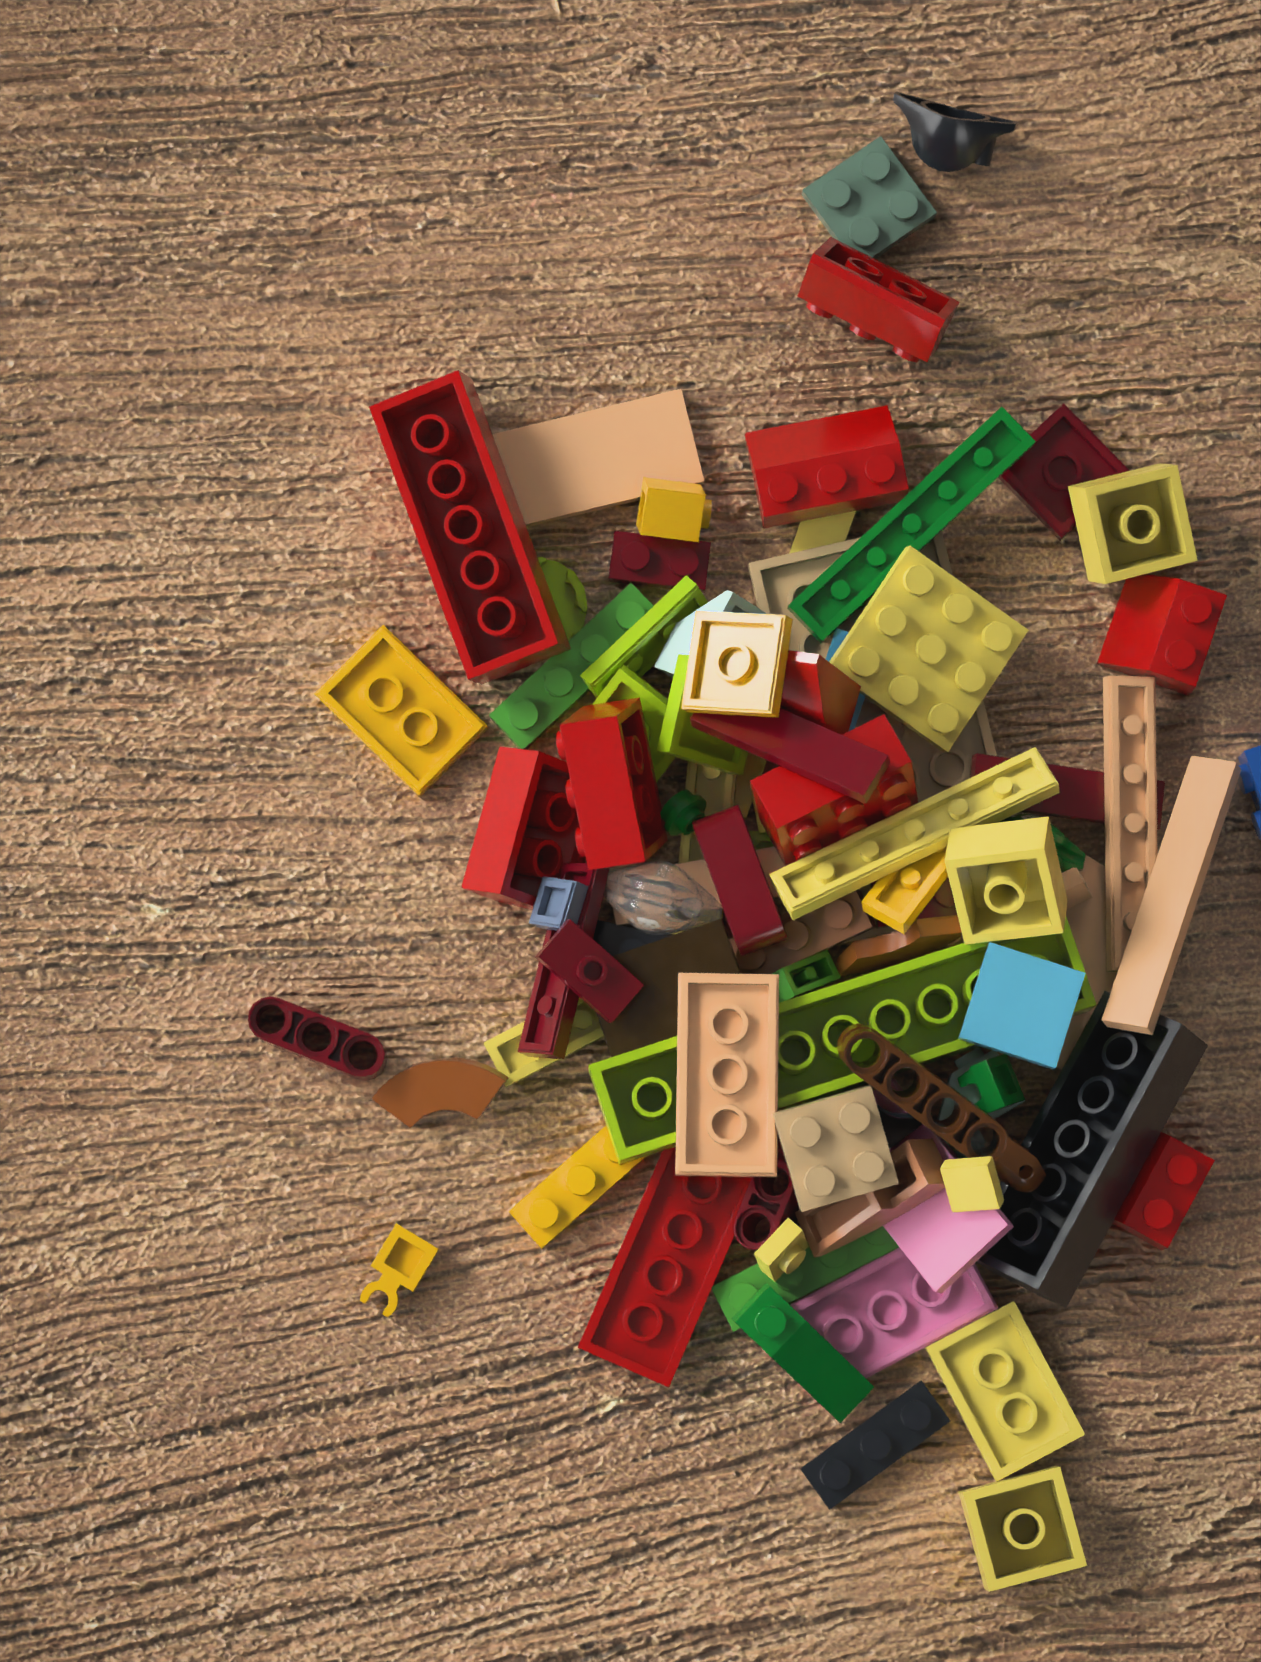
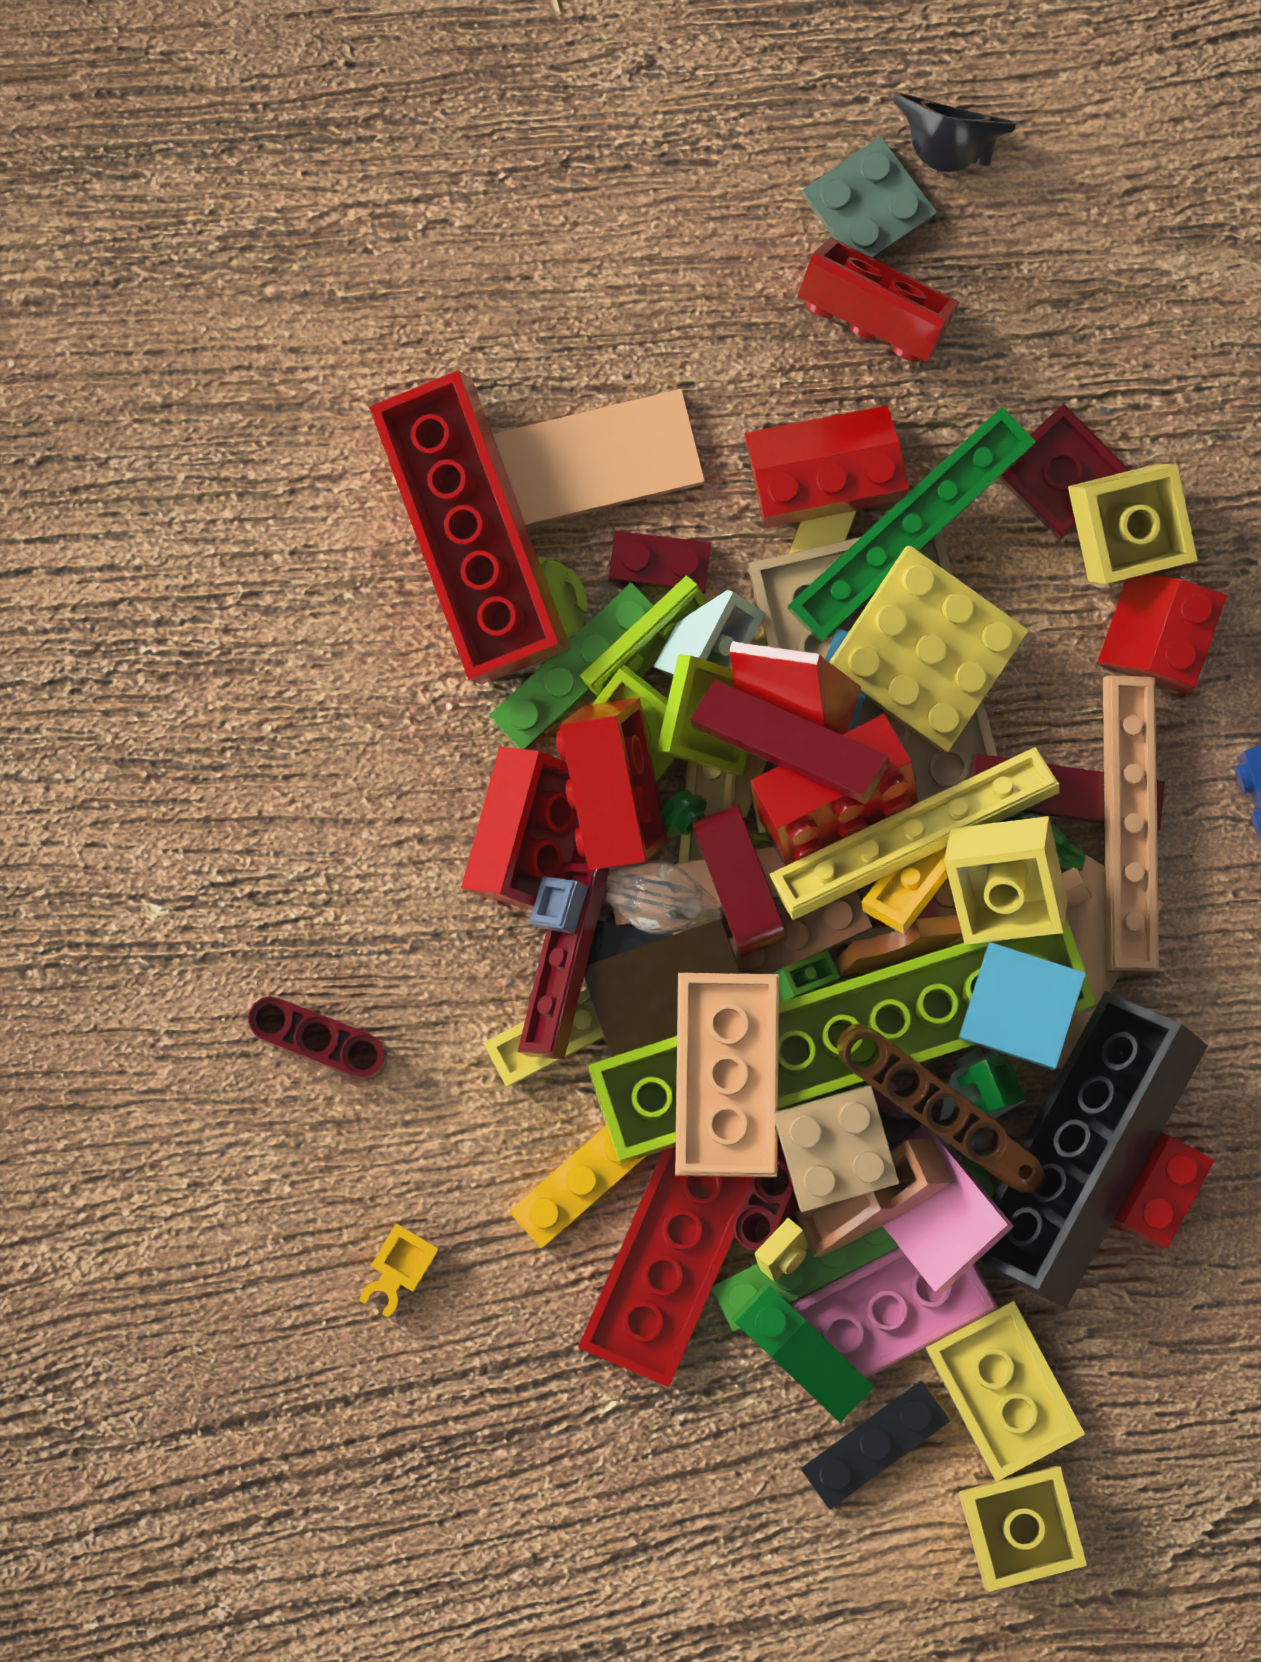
yellow tile [315,625,488,797] -> none
dark orange tile [371,1057,509,1128] -> none
dark red plate [535,919,644,1023] -> none
yellow brick [636,477,712,542] -> none
tile [681,611,793,717] -> none
light yellow tile [940,1156,1004,1212] -> none
light nougat tile [1101,756,1241,1035] -> none

